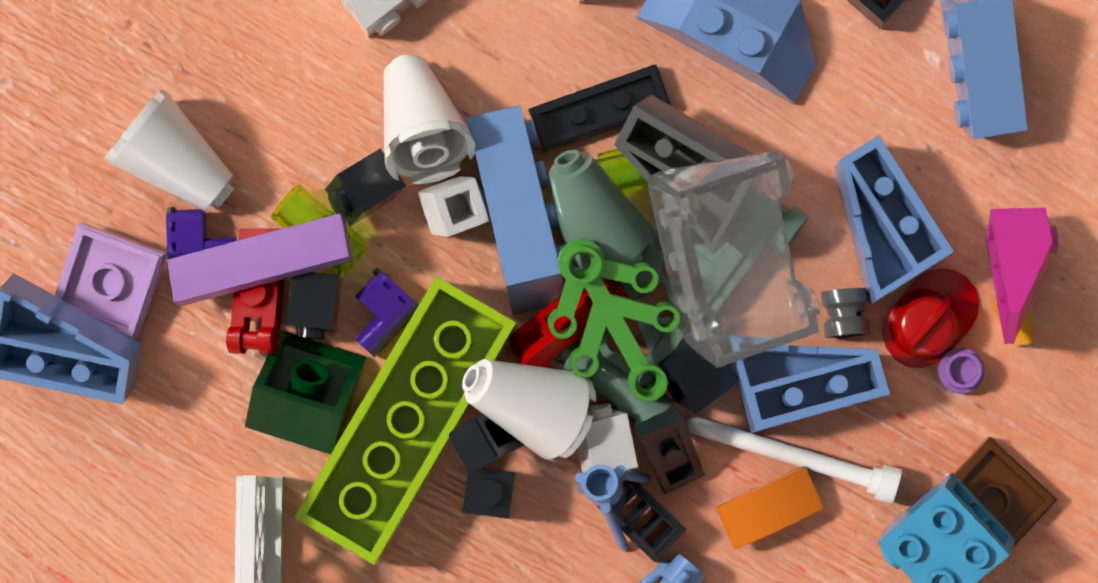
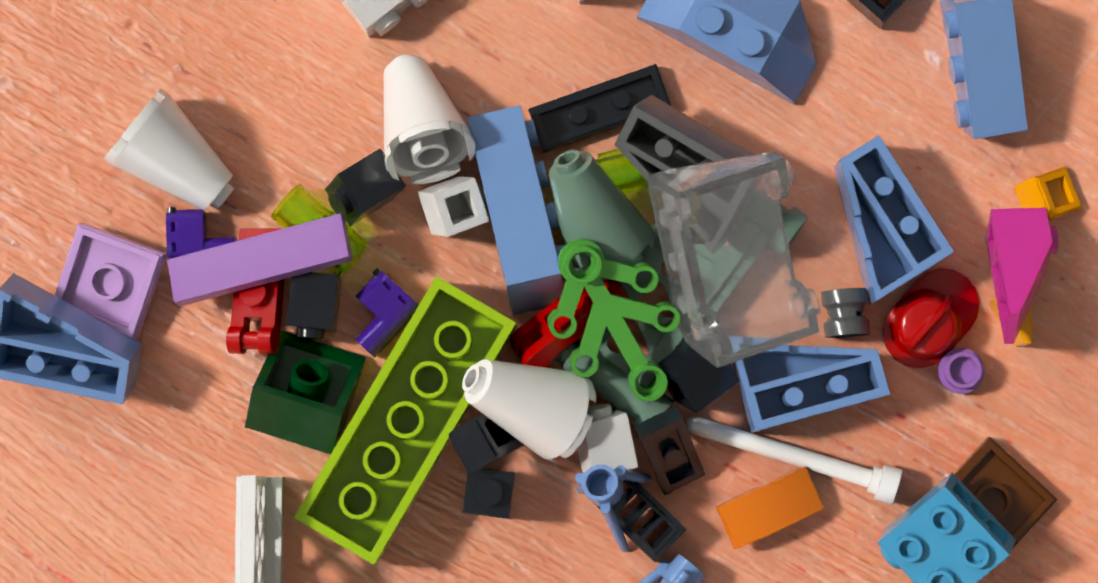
none -> light orange slope [1014,166,1082,221]

